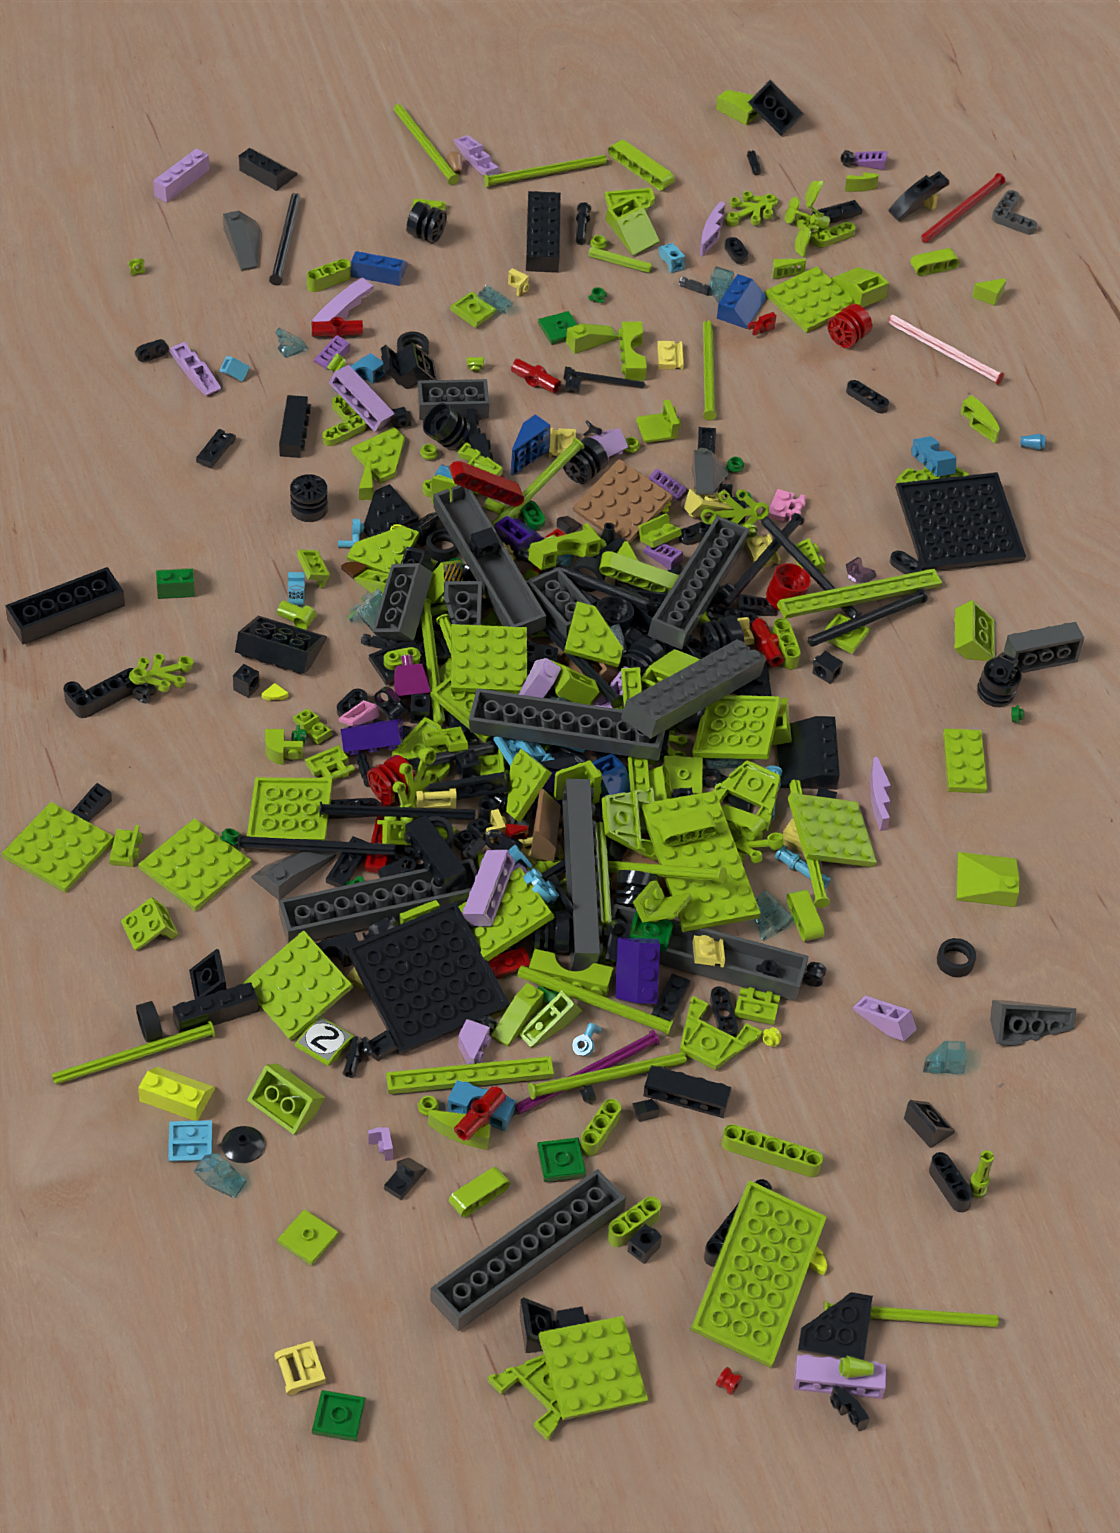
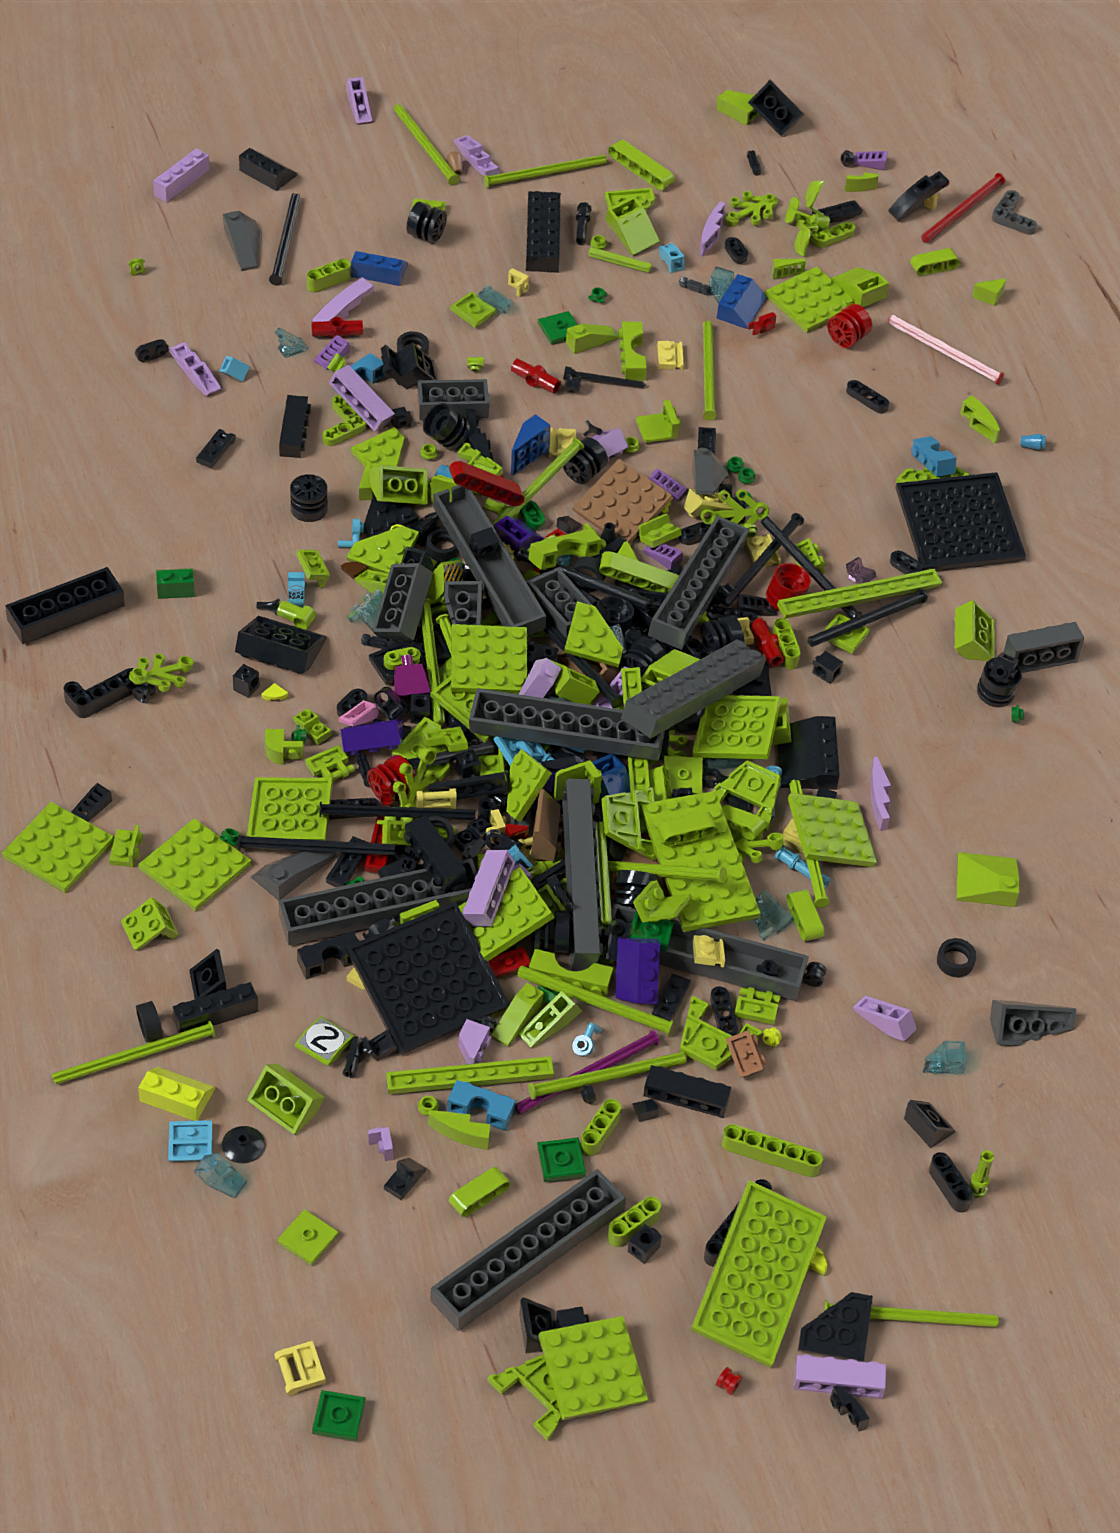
lime plate [242,930,353,1041] -> none
red piece [454,1086,506,1141] -> none
medium azure plate [523,868,559,904] -> none
bright pink plate [768,489,806,522] -> none
lime cone [839,1356,874,1378] -> none
lime plate [943,728,987,793] -> none
none -> black bar [256,598,281,615]
none -> lavender slope [345,77,372,124]
none -> lime slope [370,465,428,505]
none -> nougat bracket [726,1030,766,1078]
none -> green plate [738,468,756,484]

